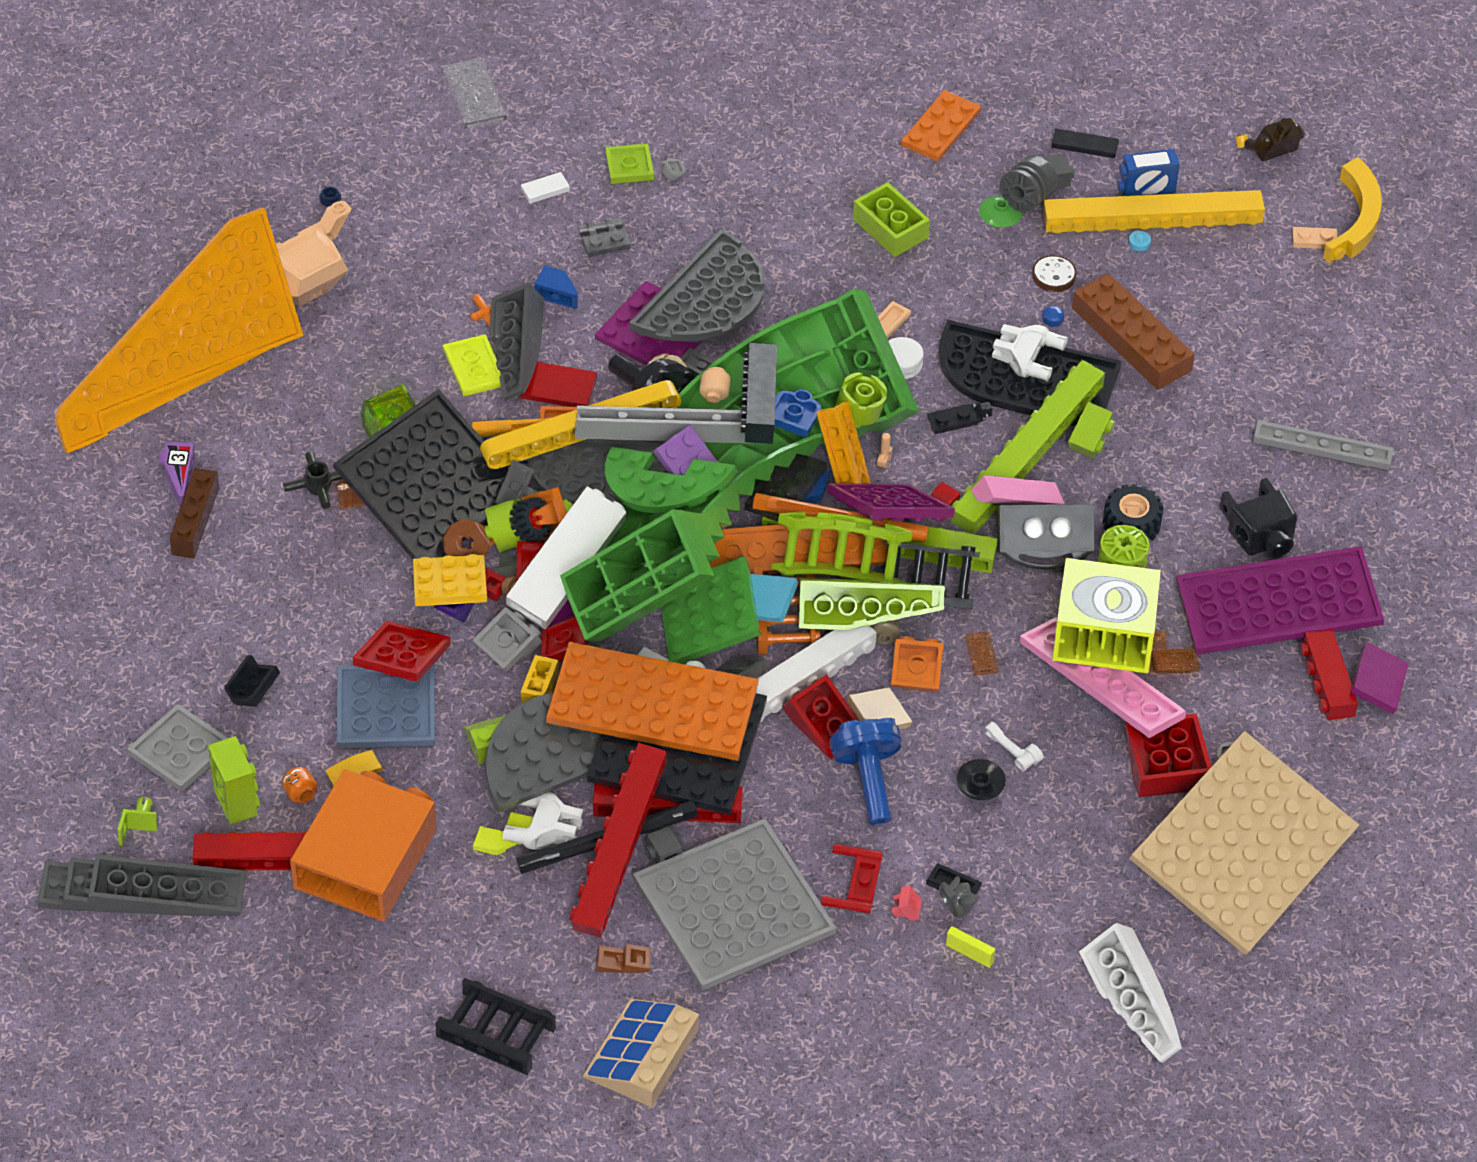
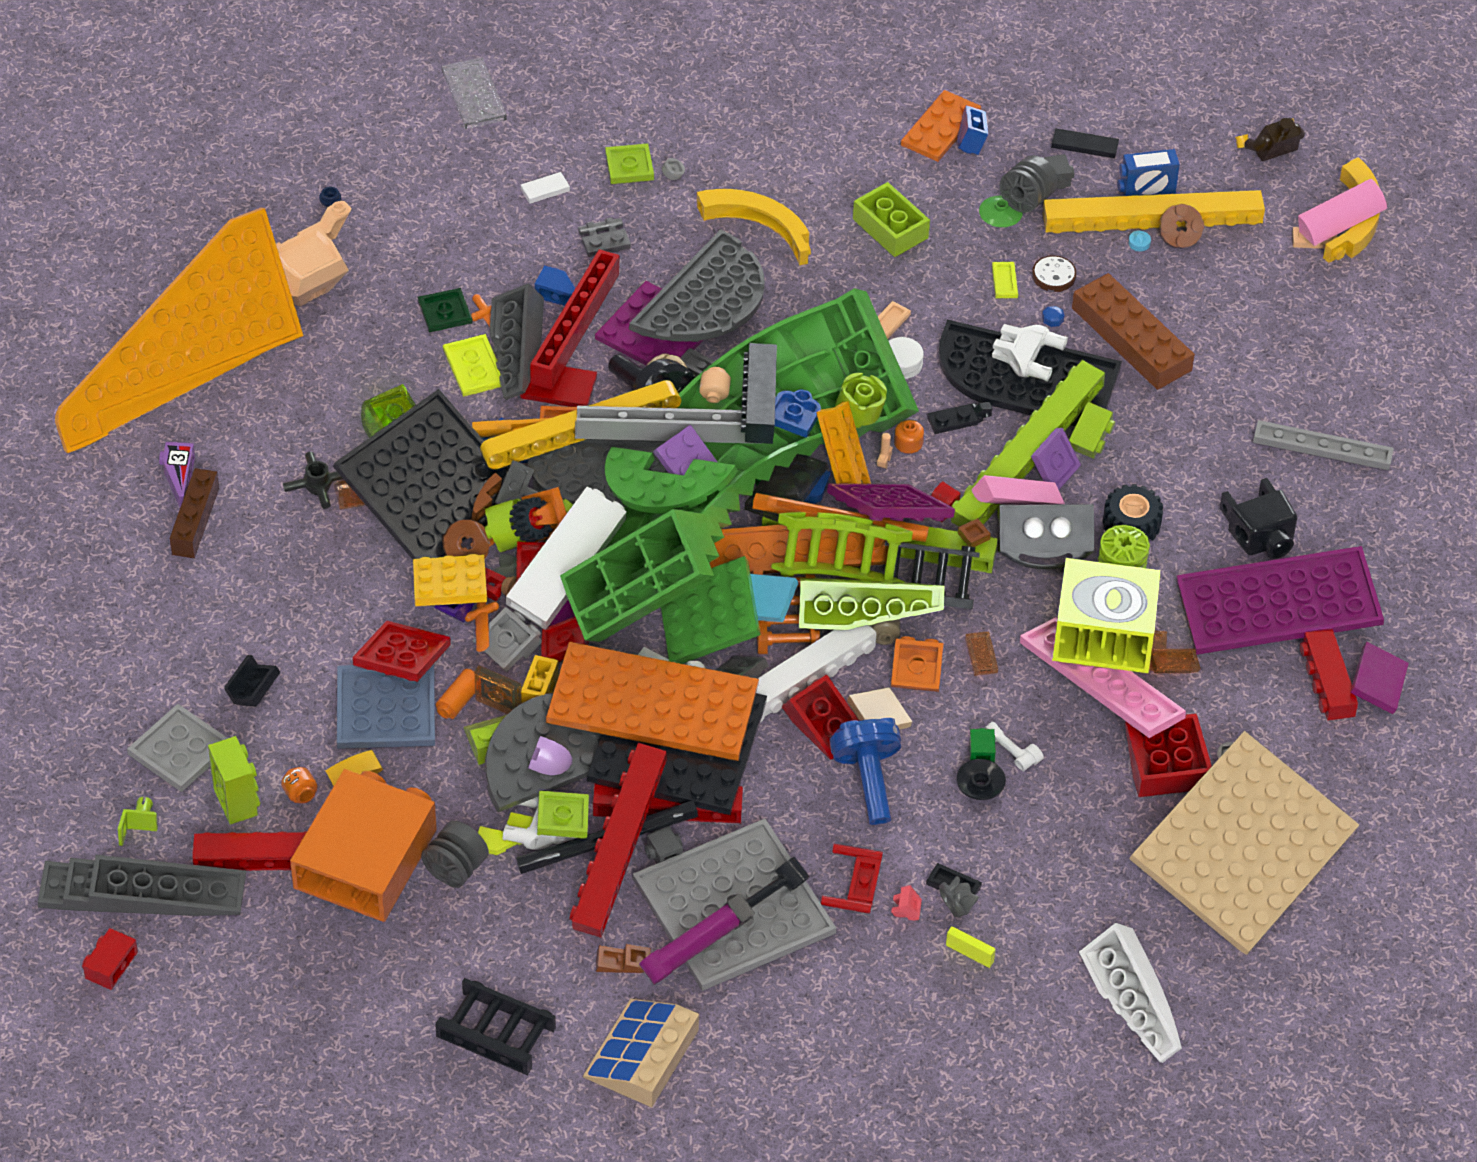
none -> red brick [82,928,138,990]
none -> dark green tile [417,288,473,332]
none -> dark grey wheel [421,821,489,888]
none -> orange brick [436,669,482,719]
none -> orange sword [465,602,499,652]
none -> dark orange slope [471,473,502,522]
none -> clear orange tile [474,665,522,714]
none -> lavender brick [528,736,572,775]
none -> red brick [530,249,620,390]
none -> lime plate [537,791,589,838]
none -> magenta piece [639,857,810,985]
none -> yellow arch [697,189,811,265]
none -> orange head [894,420,924,454]
none -> blue slope [957,105,988,155]
none -> dark orange plate [958,518,991,547]
none -> green brick [969,728,996,763]
none -> neon yellow tile [992,262,1018,298]
none -> medium lavender plate [1031,428,1081,490]
none -> dark orange plate [1159,204,1204,248]
none -> bright pink brick [1298,179,1387,246]

